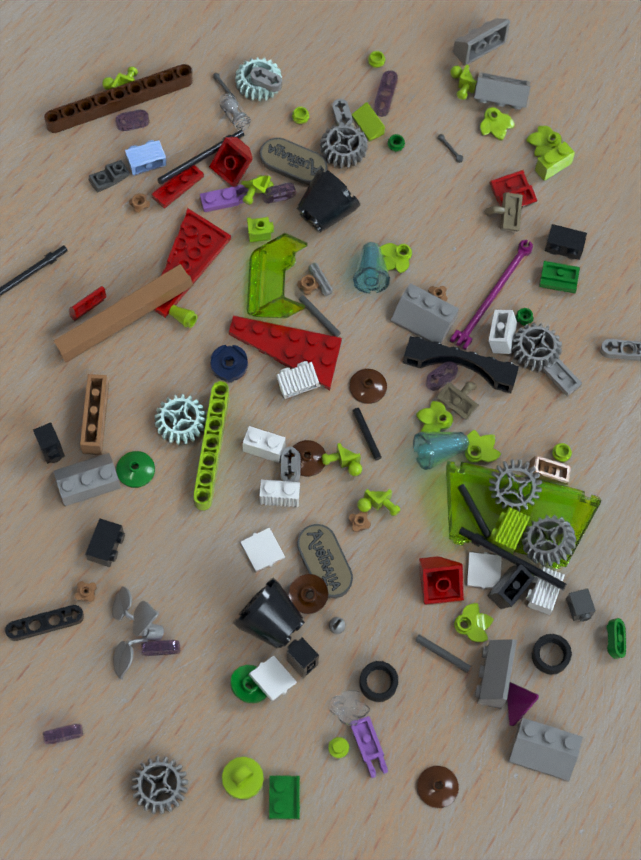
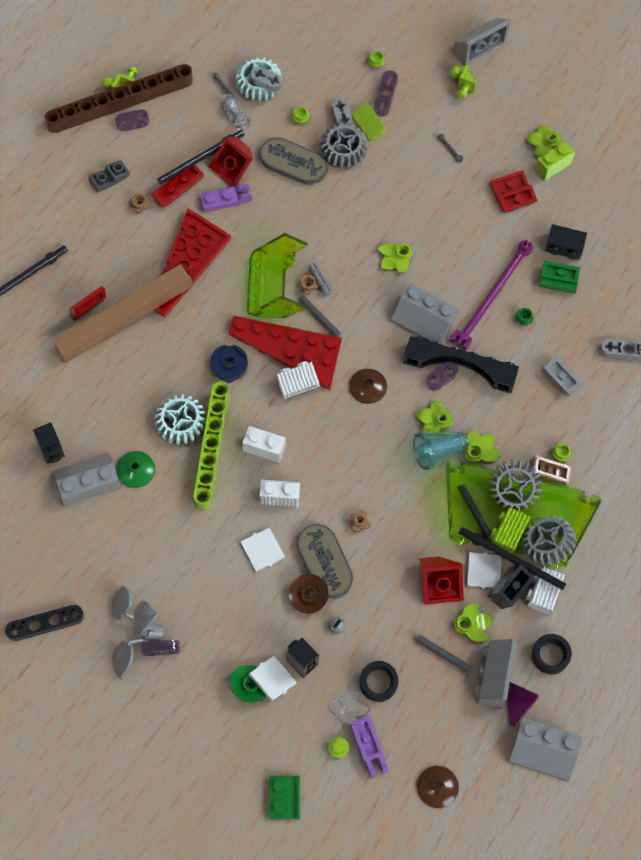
clear purple beam [43,724,84,745] -> none
medium nougat plate [75,581,97,602] -> none
medium nougat brick [80,374,109,455] -> none
black brick [85,518,125,567] -> none
light blue brick [125,140,167,176] -> none
light grey gear [131,756,188,814] -> none
lime cone [169,305,198,328] -> none
lime tile [222,757,264,800] -> none
black cone [233,577,305,648] -> none
lime piece [241,175,274,205] -> none
lime brick [247,217,274,242] -> none
clear purple beam [262,183,297,204] -> none
light grey beam [281,447,301,482] -> none
reddish brown dish [288,440,326,477] -> none
black cone [297,167,361,233] -> none
lime piece [322,443,362,476] -> none
clear light blue cone [353,242,390,293] -> none
black bar [353,408,382,461] -> none
lime piece [357,489,400,516] -> none
green plate [387,134,405,152] -> none
medium nougat plate [428,286,448,302] -> none
dark tan plate [437,382,479,420] -> none
light grey slope [474,72,530,109] -> none
lime plate [480,107,514,140] -> none
dark tan plate [484,192,523,232] -> none
white brick [489,310,517,354] -> none
light grey gear [512,323,562,372] -> none
dark grey brick [566,588,596,622] -> none
green plate [607,618,626,659] -> none

